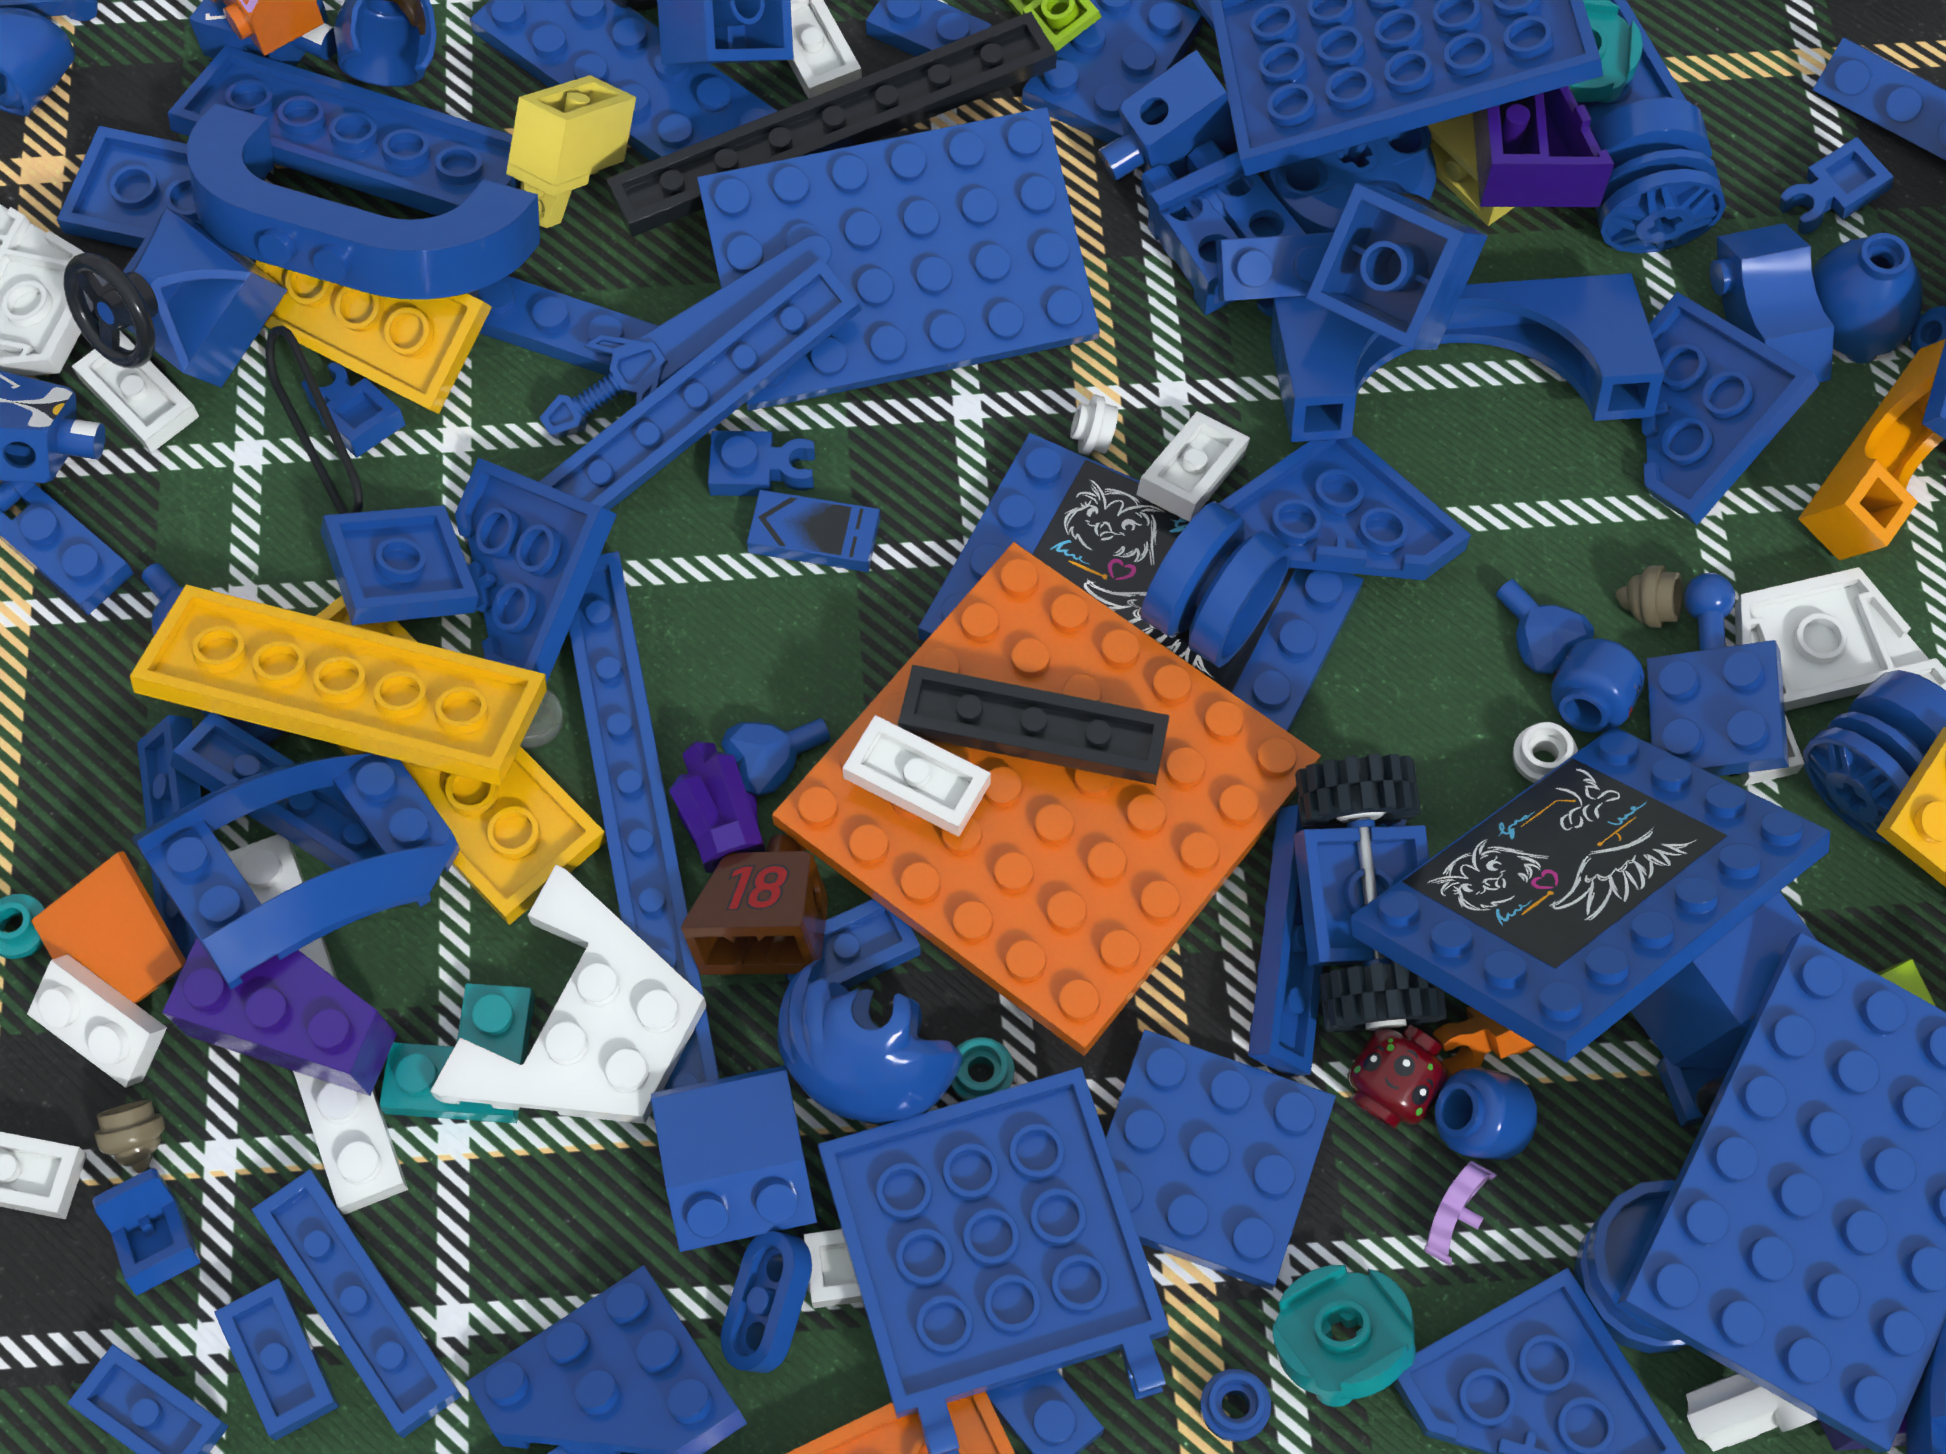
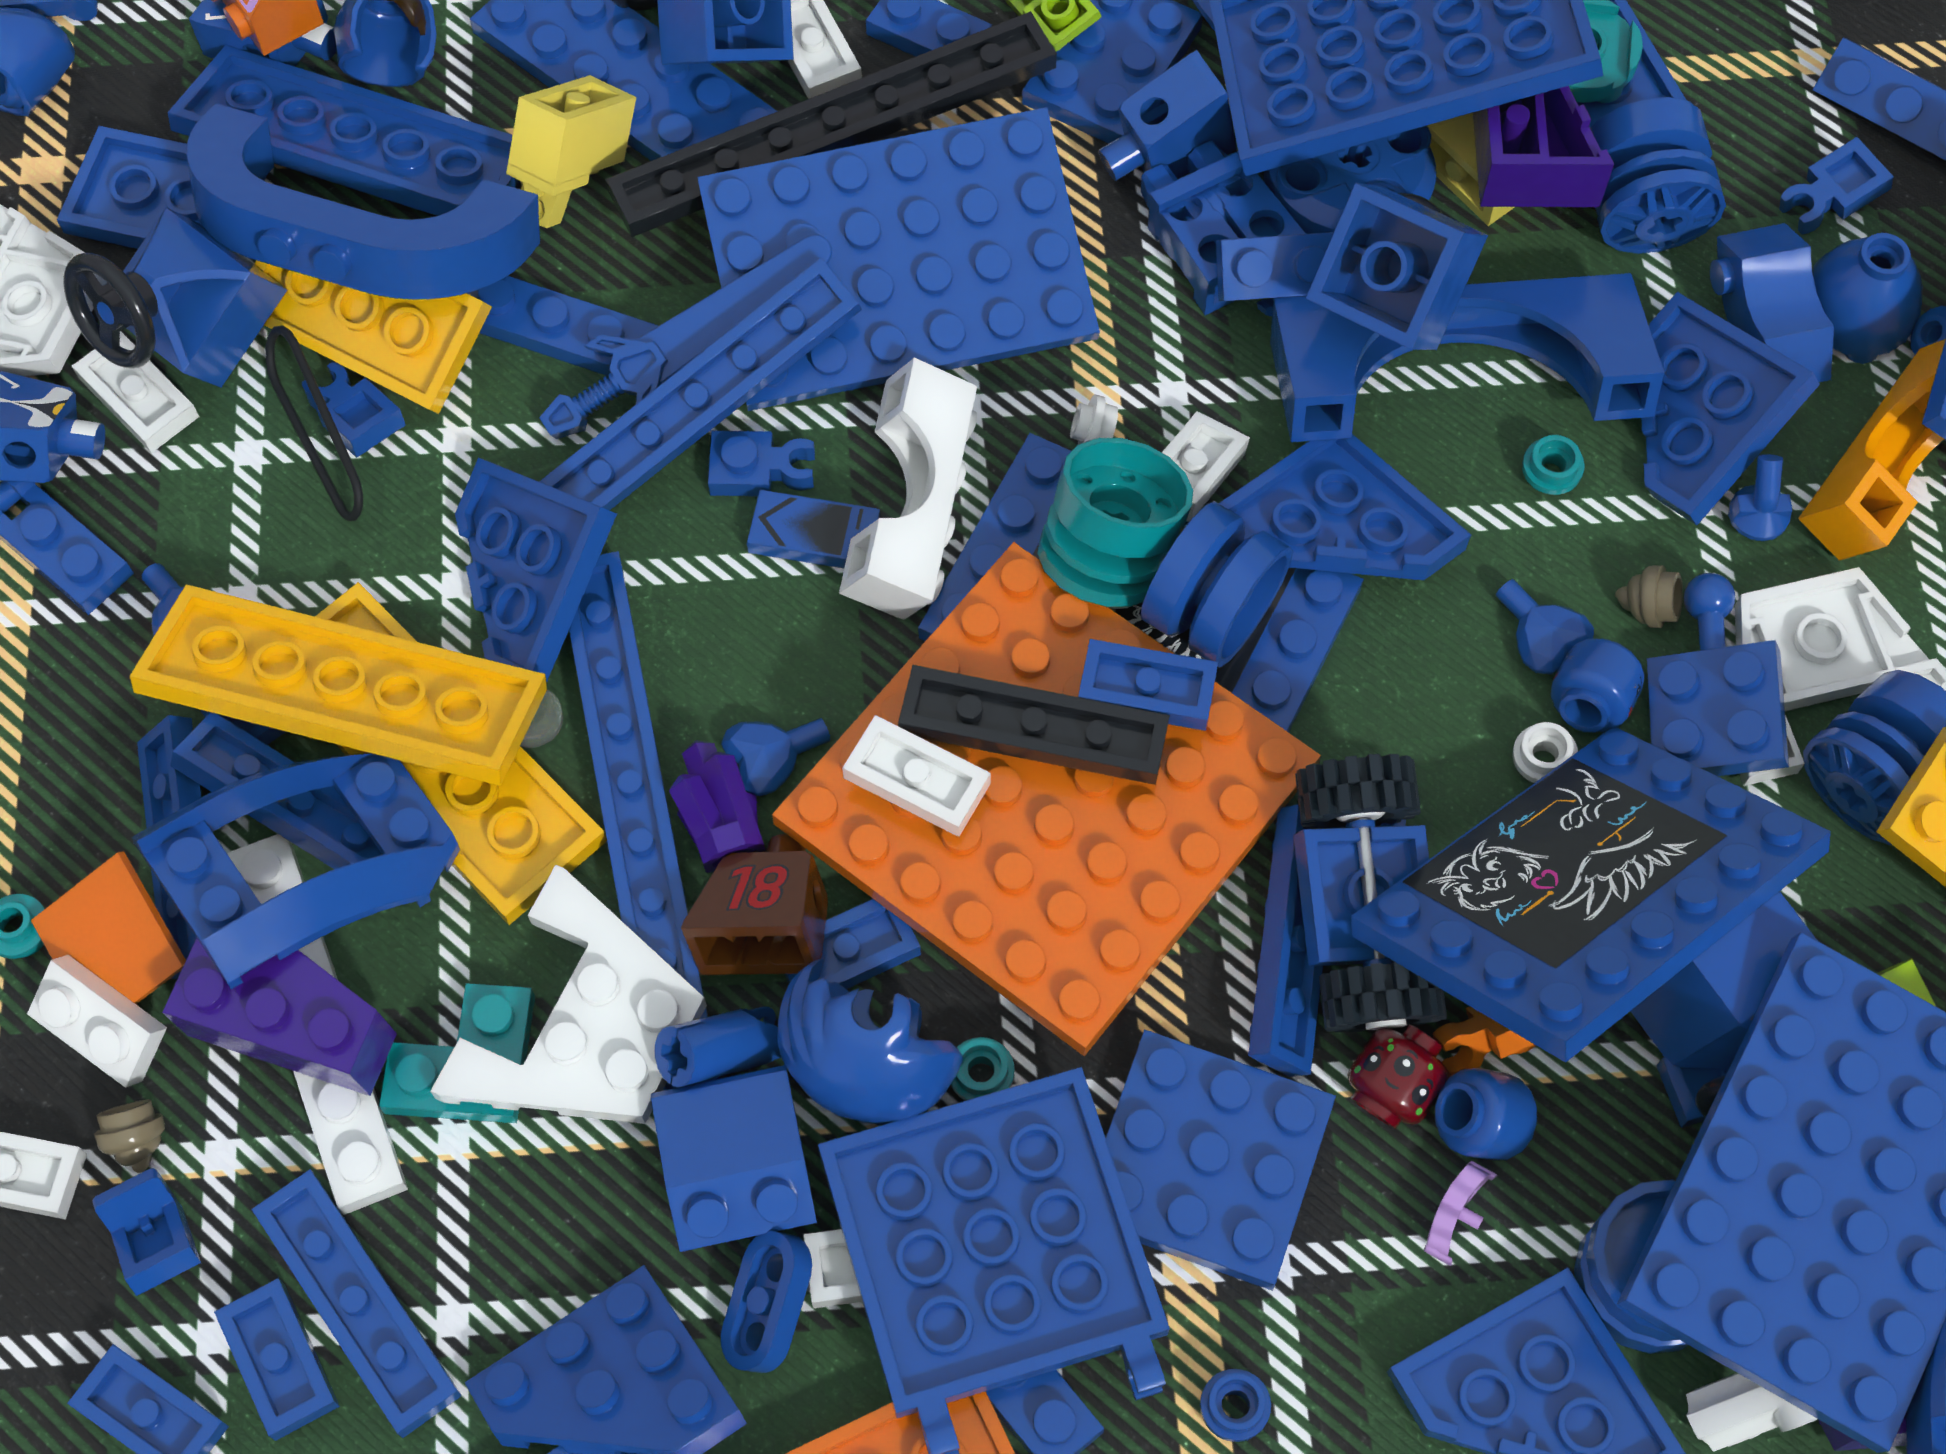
blue plate [320,505,479,625] -> none
teal plate [1272,1265,1416,1407] -> none
none -> blue piece [655,1007,781,1088]
none -> white arch [839,357,977,620]
none -> teal wheel [1037,438,1193,607]
none -> blue plate [1078,639,1218,731]
none -> teal plate [1522,435,1585,495]
none -> blue plate [1728,454,1792,541]

